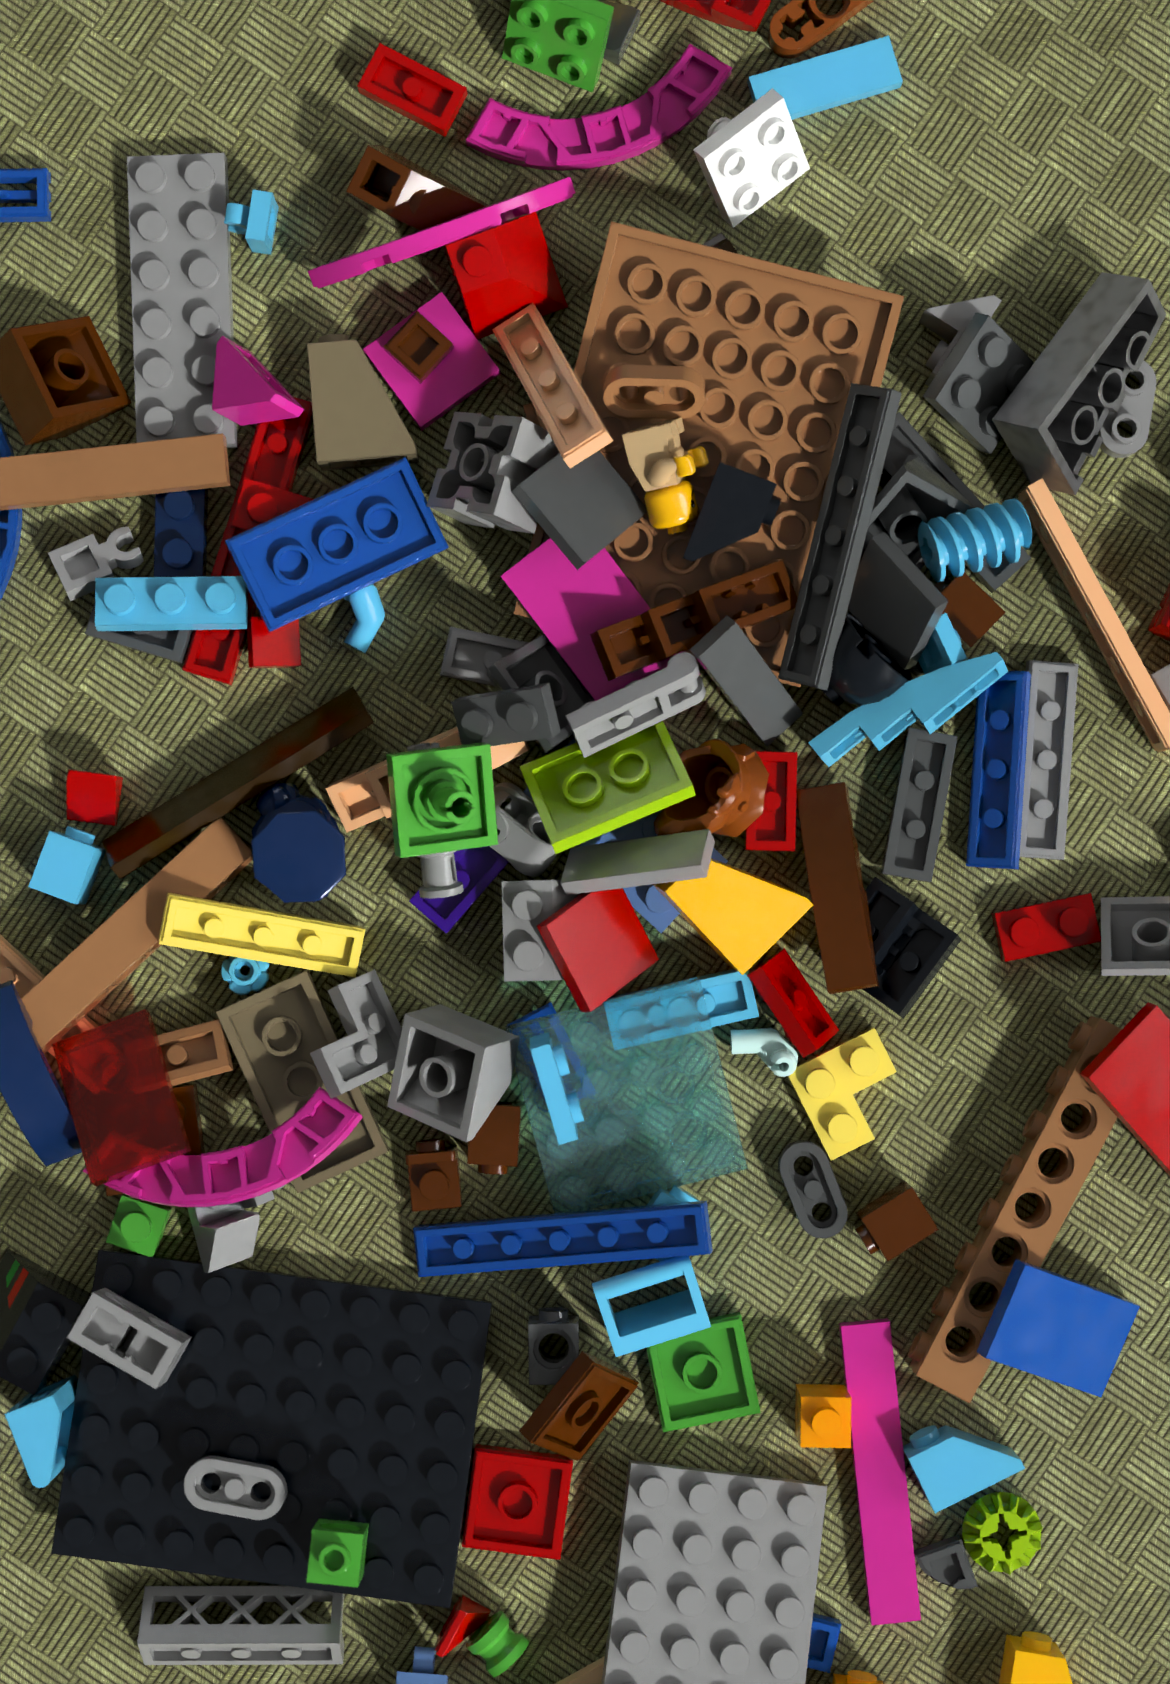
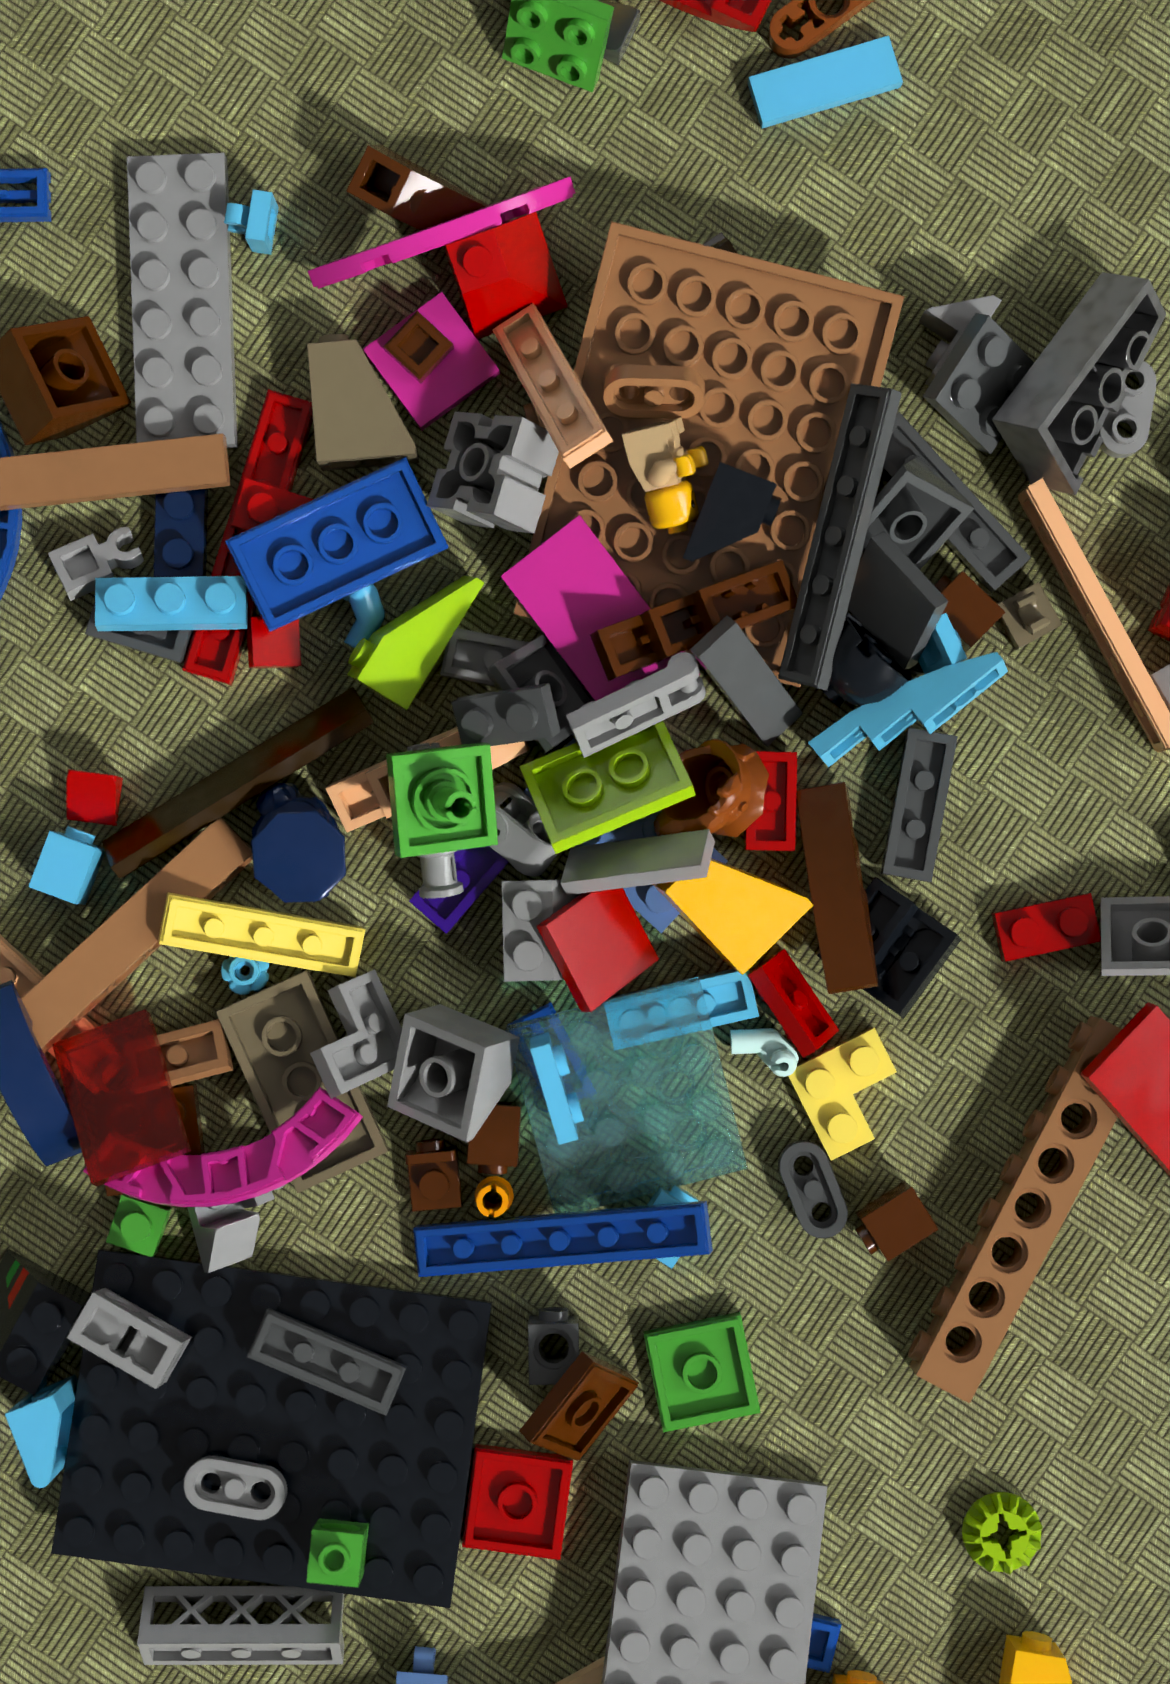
dark pink slope [212,336,305,426] -> none
red plate [357,43,468,137] -> none
red slope [435,1595,491,1658] -> none
dark pink tile [466,44,732,171] -> none
bright green wheel [466,1611,529,1677] -> none
dark grey tile [512,451,647,570] -> none
medium azure tile [592,1256,711,1357] -> none
white plate [693,89,810,228] -> none
light orange brick [795,1384,852,1448] -> none
dark pink tile [839,1318,921,1626] -> none
medium azure slope [903,1425,1025,1513] -> none
dark grey tile [914,1535,978,1589] -> none
medium azure piece [918,498,1033,582] -> none
blue tile [966,671,1031,870] -> none
blue tile [976,1259,1140,1397] -> none
light grey tile [1020,660,1079,860] -> none
none -> dark grey tile [247,1308,407,1416]
none -> lime slope [347,575,484,710]
none -> light orange pin [475,1175,514,1217]
none -> dark tan tile [998,582,1062,650]

